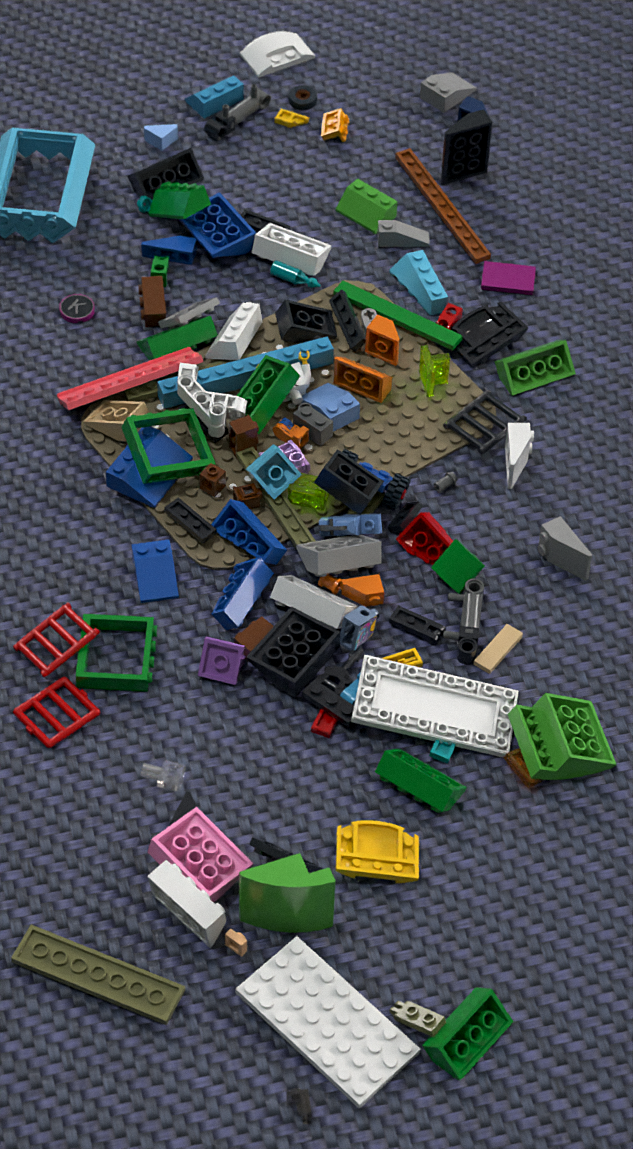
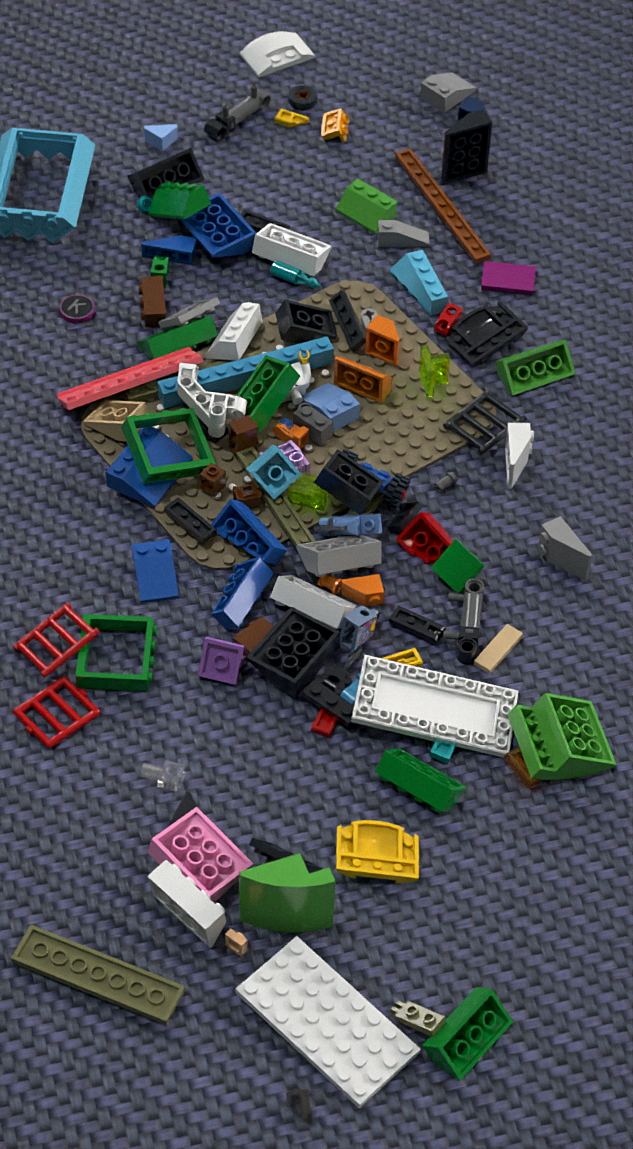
dark azure slope [185,76,244,118] -> none
green tile [333,280,462,350] -> none

